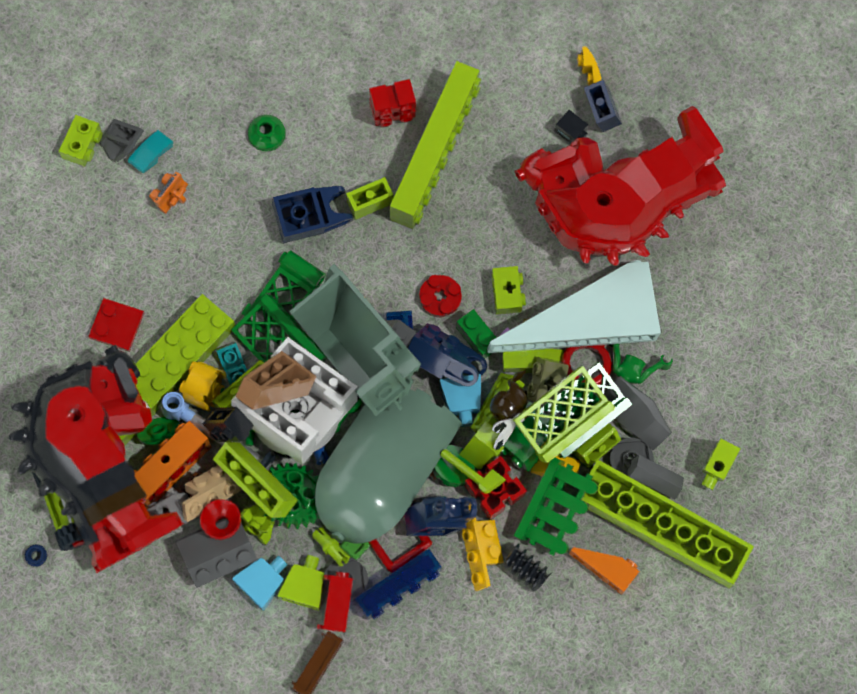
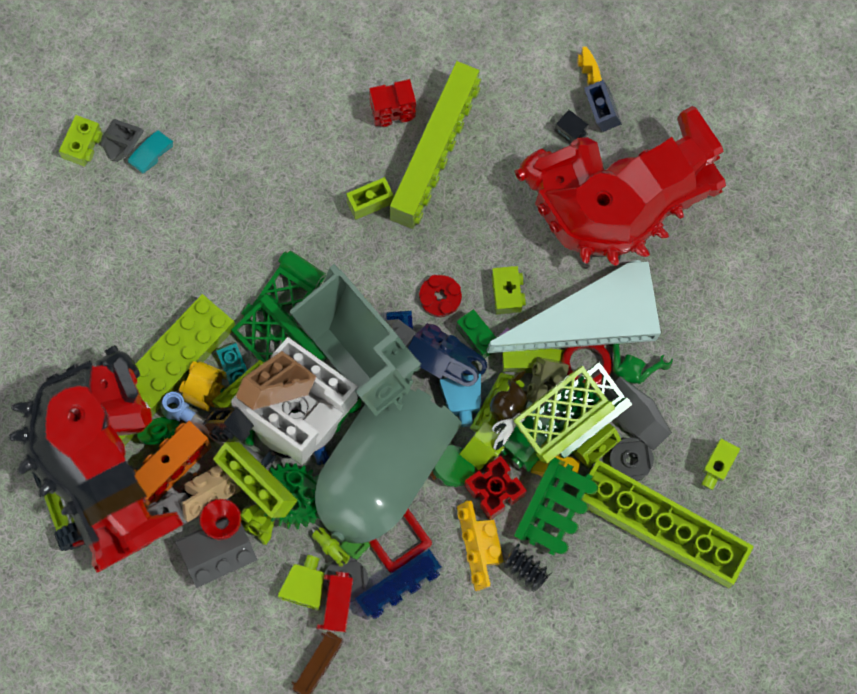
dark blue plate [25,544,47,567] -> none
red plate [88,298,145,352] -> none
orange hips [149,172,188,214] -> none
medium azure torso [232,556,287,611] -> none
green piece [248,115,286,152] -> none
dark blue brick [272,186,353,244] -> none
dark blue brick [405,496,477,536] -> none
lime piece [440,449,506,493] -> none
orange slope [569,547,640,595] -> none
dark grey piece [627,455,684,500] -> none

